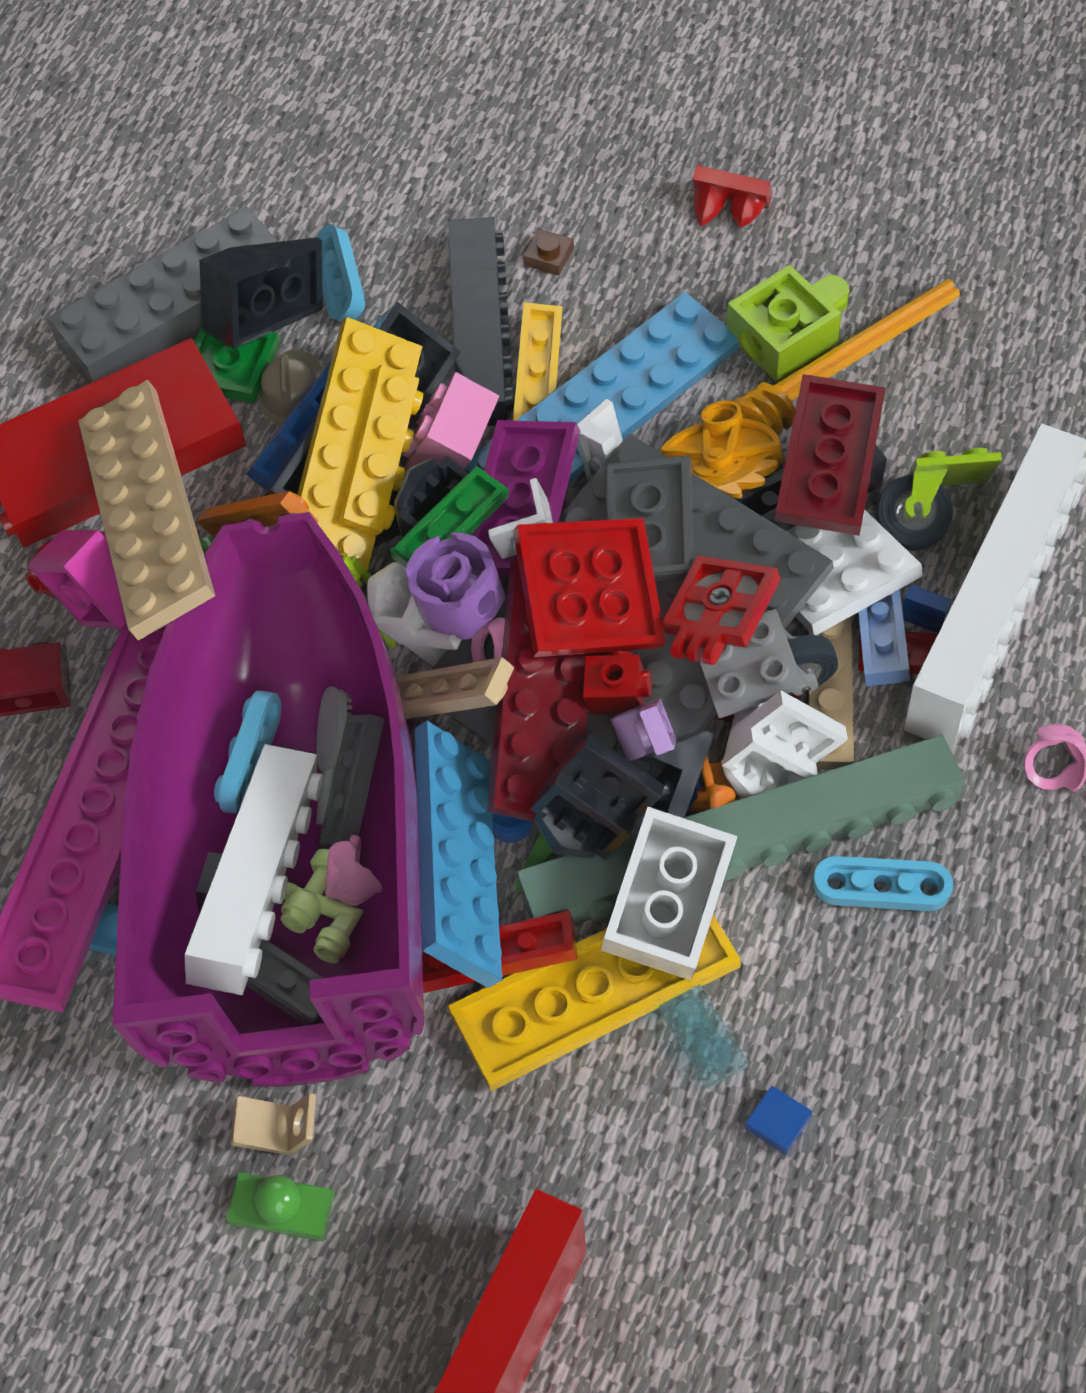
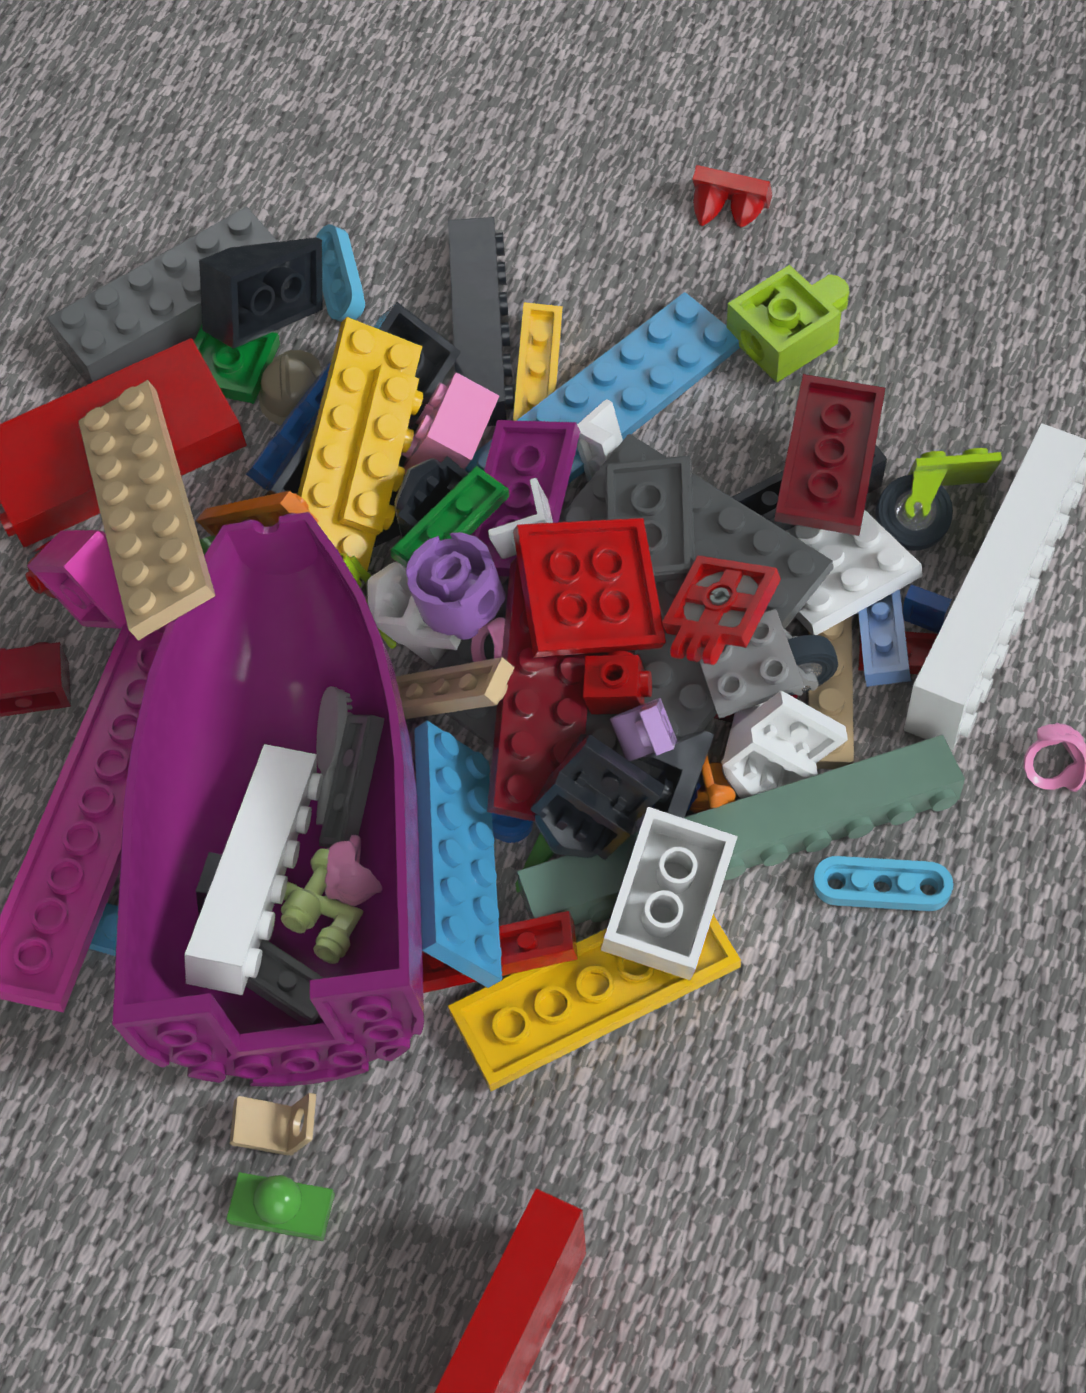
medium azure plate [214,690,281,815] -> none
reddish brown plate [523,228,574,276] -> none
clear light blue plate [659,984,749,1090] -> none
light orange piece [660,279,960,499] -> none
blue tile [745,1085,813,1155] -> none

